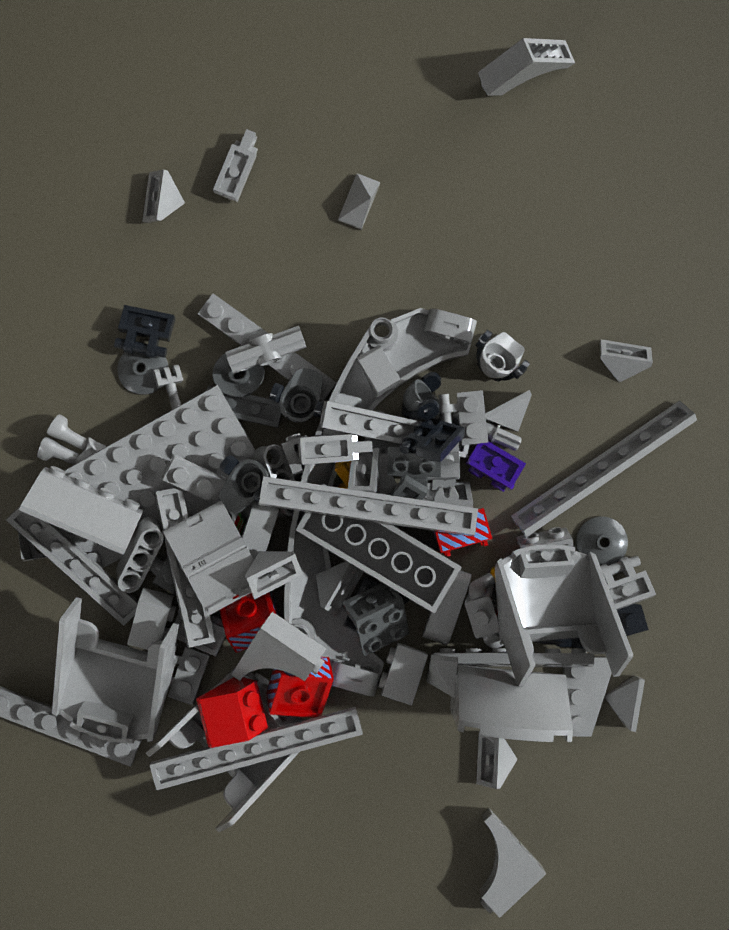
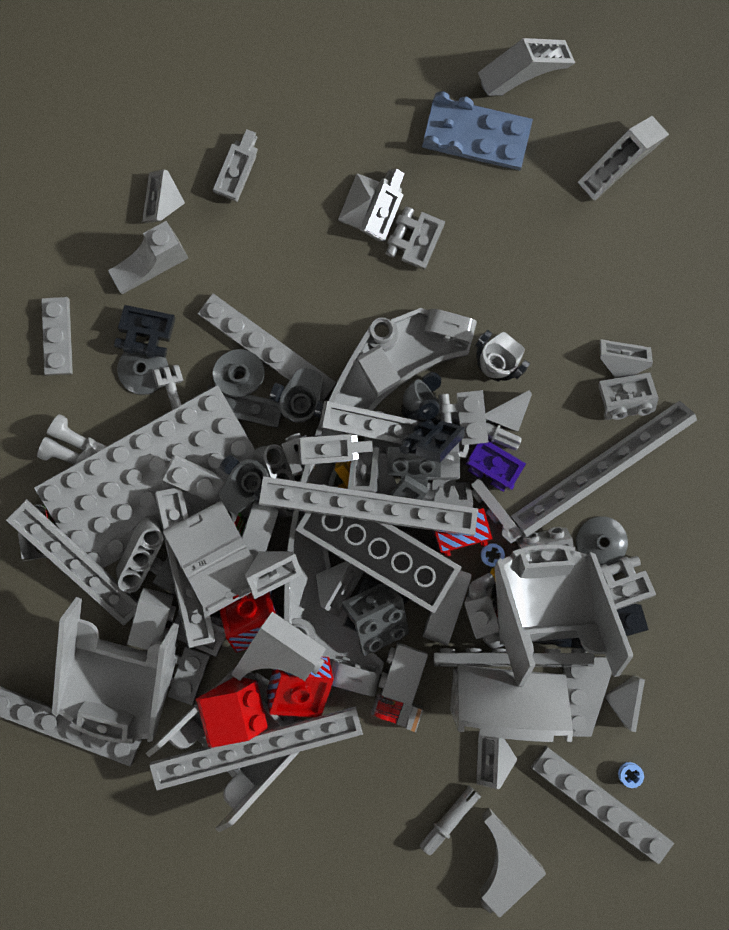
light grey slope [19,466,144,555] -> none
light grey piece [225,326,307,374] -> none
light grey slope [426,655,458,697] -> none
none -> light grey plate [42,297,73,376]
none -> light grey arch [108,221,188,294]
none -> hinge [360,169,405,241]
none -> leg [371,693,423,733]
none -> light grey plate [385,207,445,270]
none -> light grey axle [420,785,481,855]
none -> sand blue hinge [422,91,533,171]
none -> light grey hinge [471,478,523,543]
none -> light blue bush [480,543,505,567]
none -> light grey plate [531,746,674,864]
none -> light grey arch [578,116,669,201]
none -> light grey bracket [599,373,658,420]
none -> light blue bush [618,762,644,788]

